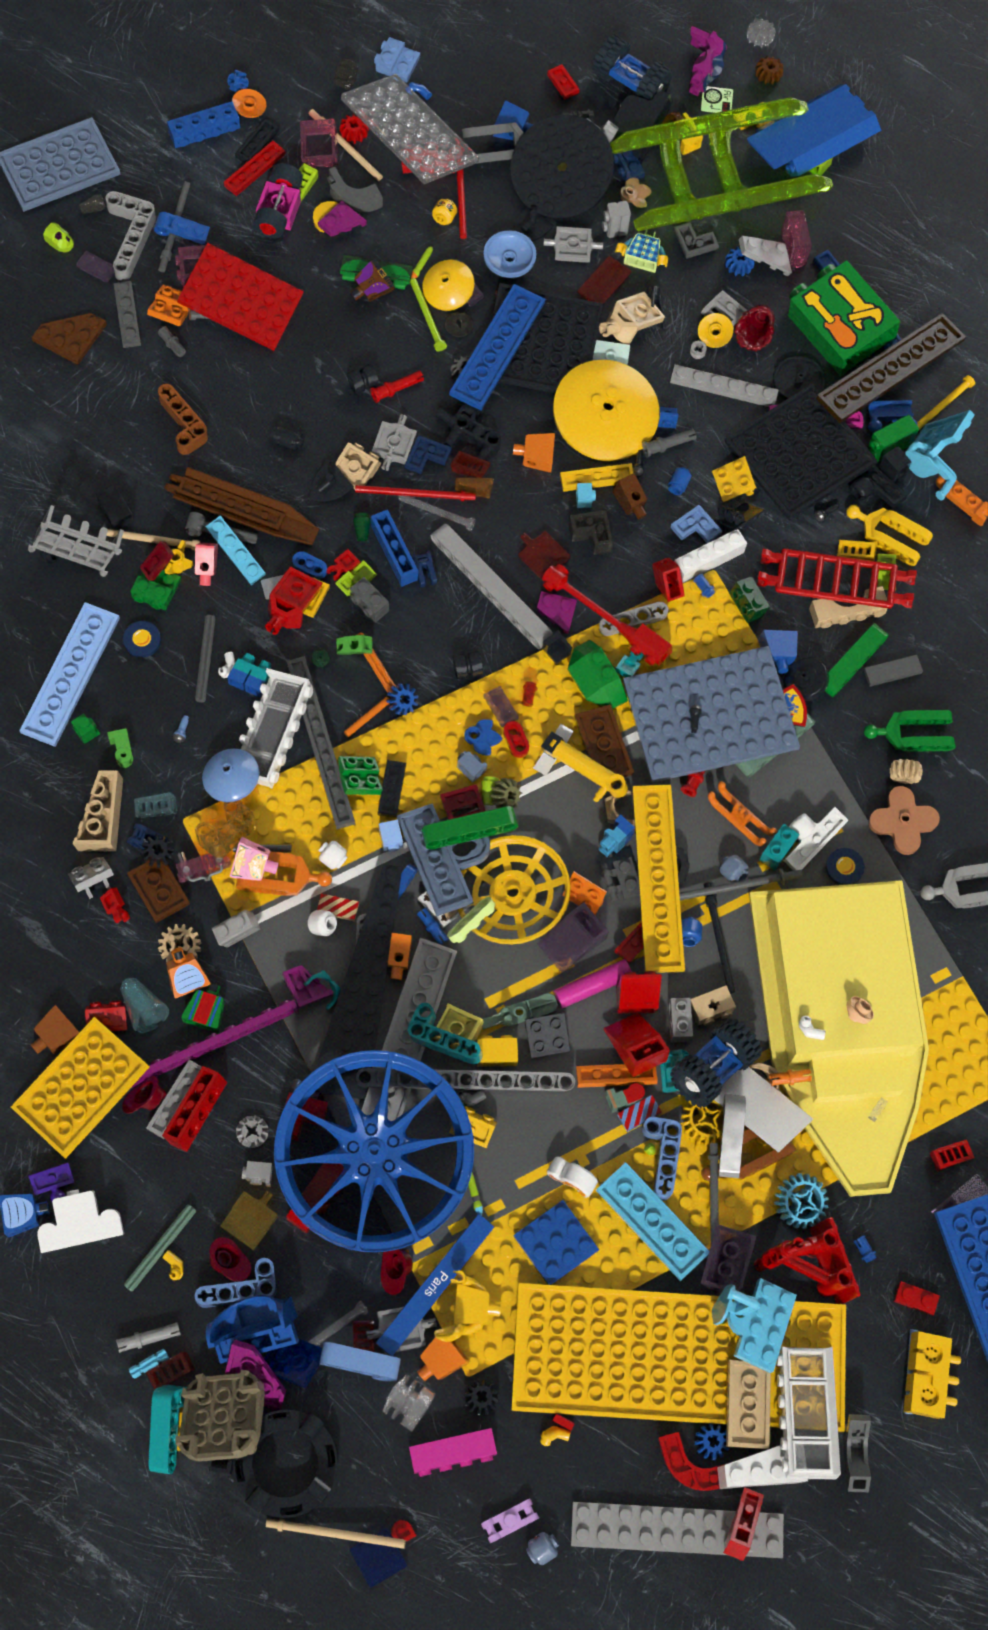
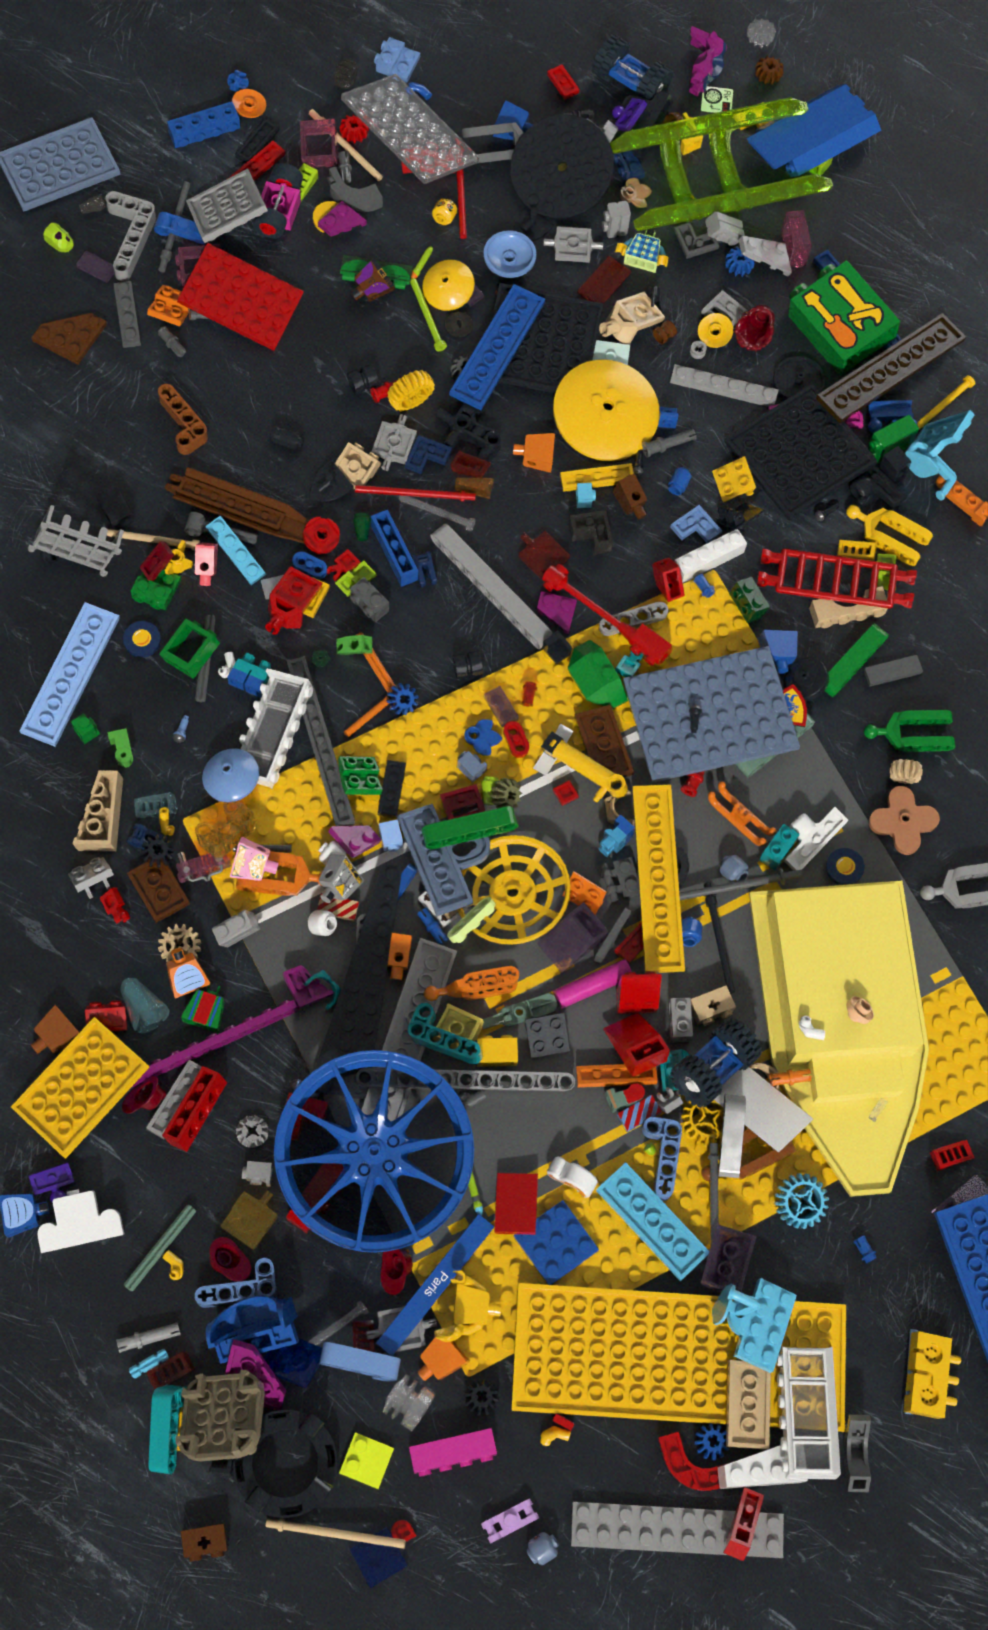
yellow bracket [449,1106,497,1148] -> none
red plate [754,1217,860,1304] -> none
red plate [894,1281,940,1316] -> none
none -> green window [159,619,220,679]
none -> yellow arm [159,807,175,836]
none -> reddish brown brick [181,1524,228,1562]
none -> light grey plate [186,169,268,243]
none -> red plate [302,517,340,555]
none -> light grey torso [319,854,364,903]
none -> magenta wing [328,825,381,859]
none -> dark grey axle [338,151,352,185]
none -> neon yellow plate [339,1433,394,1489]
none -> yellow gear [387,370,435,412]
none -> orange piece [424,966,519,1001]
none -> red tile [494,1173,538,1235]
none -> red tile [553,780,579,806]
none -> dark grey tile [594,907,631,964]
none -> dark purple plate [612,98,648,132]
none -> reddish brown wheel [652,320,677,344]
none -> light grey tile [657,1087,683,1114]
none -> light grey brick [705,212,745,246]

